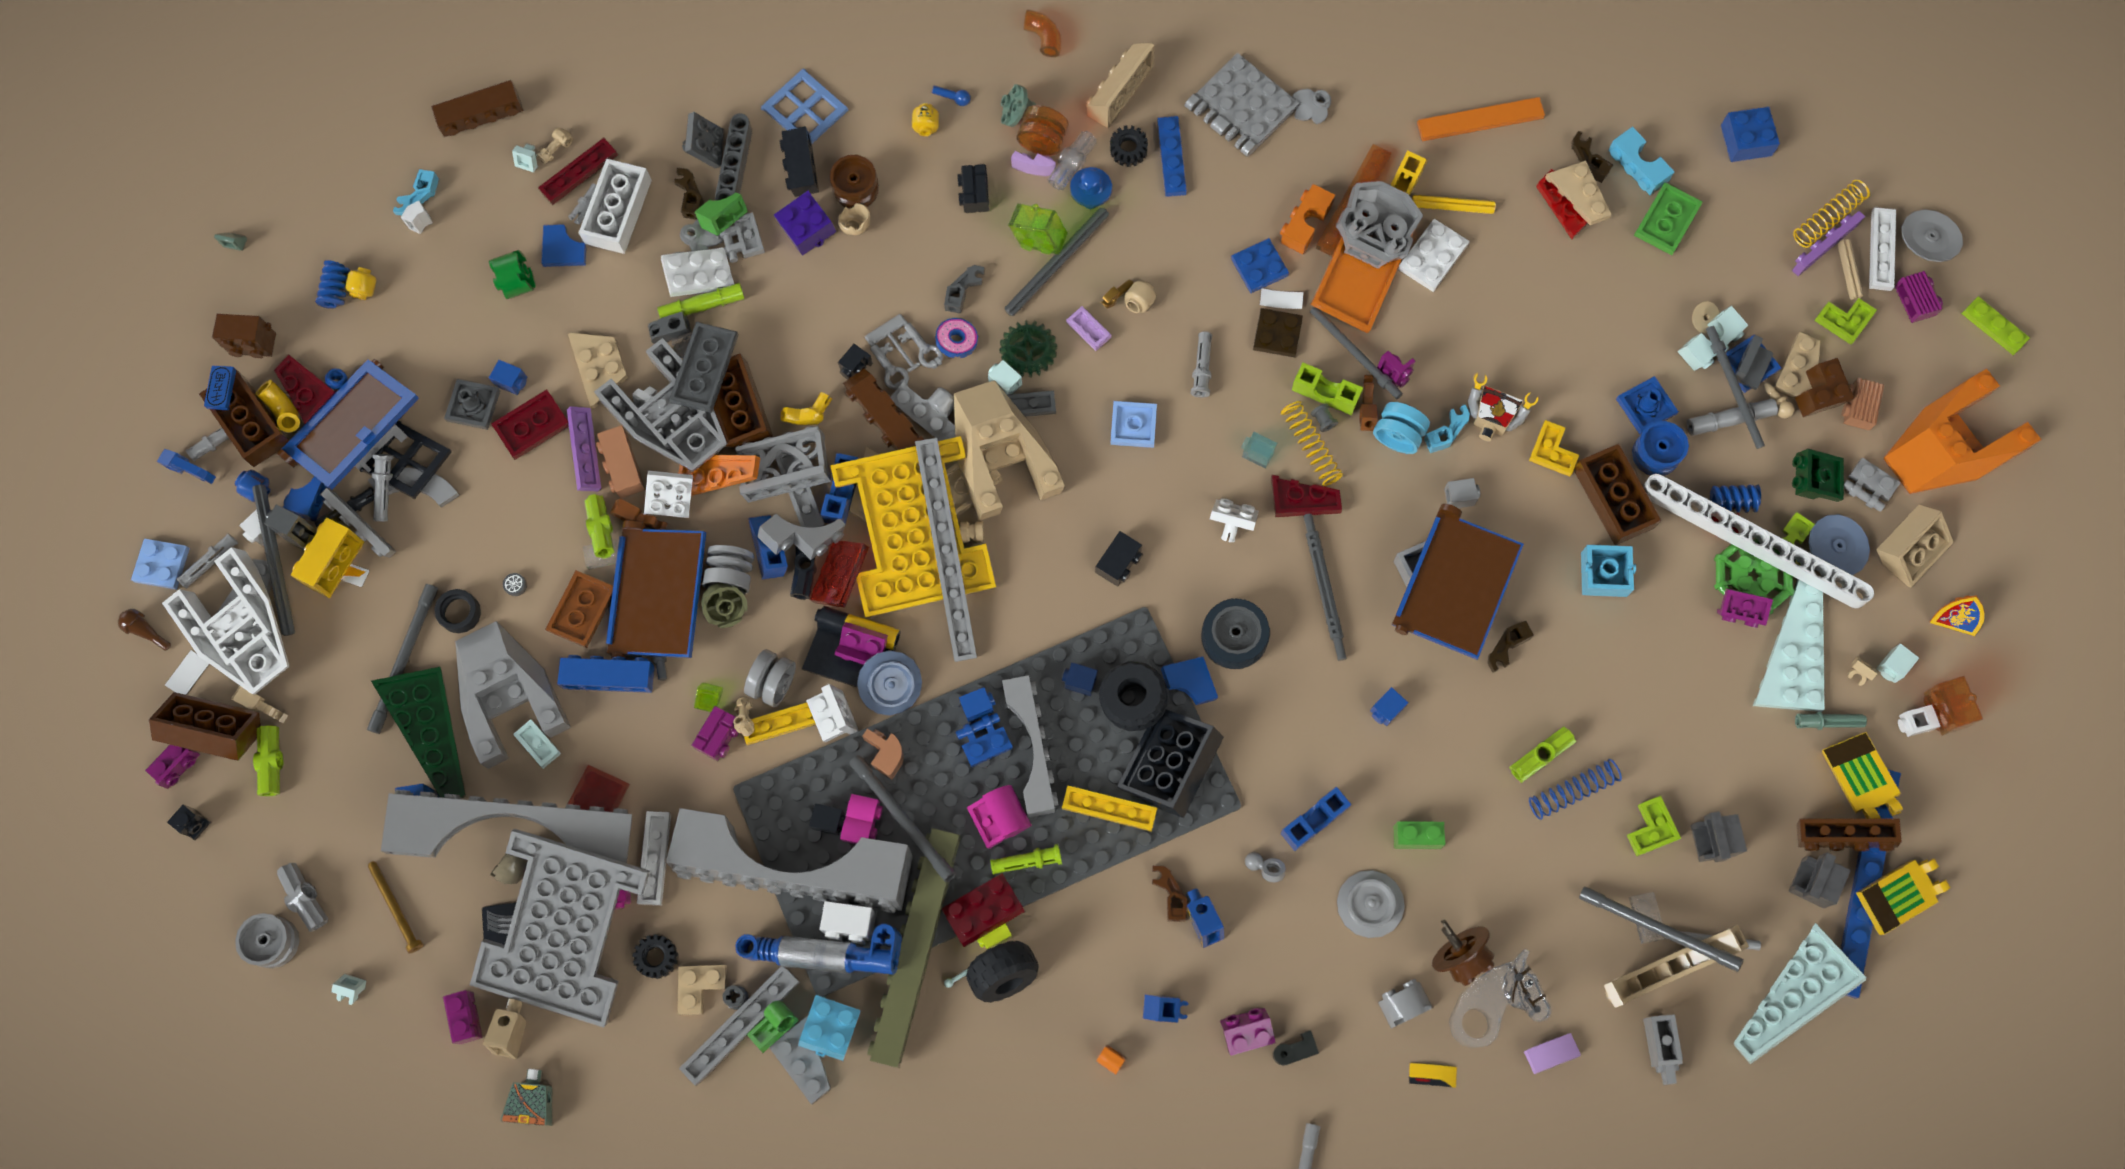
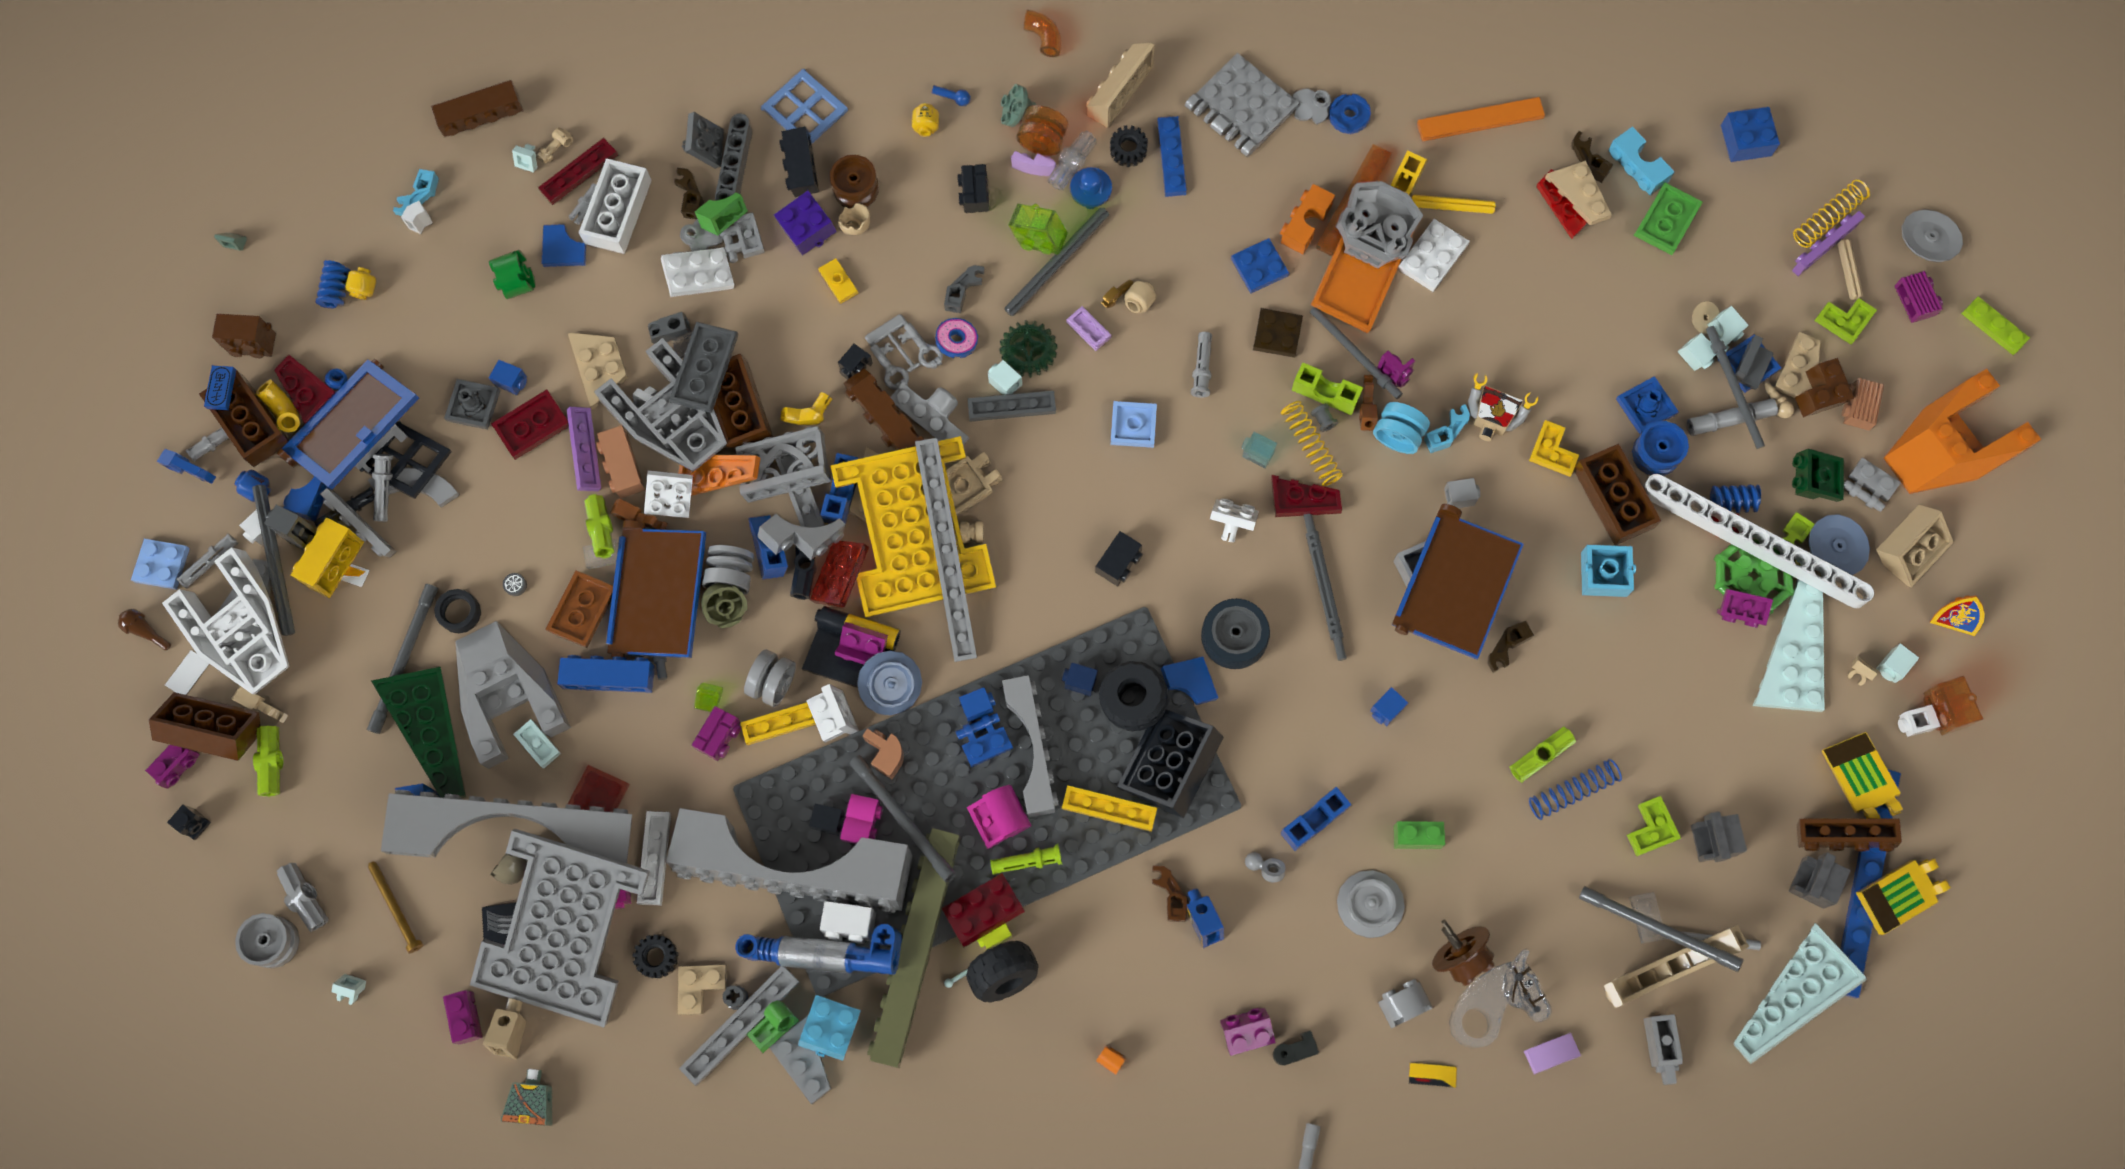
lime piece [657,283,745,318] -> none
tan bar [733,697,754,736] -> none
tan wedge [954,380,1064,521] -> none
blue brick [1143,994,1188,1023] -> none
white sticker [1260,288,1304,309] -> none
sand green axle [1795,712,1867,730] -> none
white plate [1869,207,1896,291] -> none
none -> yellow plate [818,258,858,304]
none -> blue tile [1329,94,1371,134]

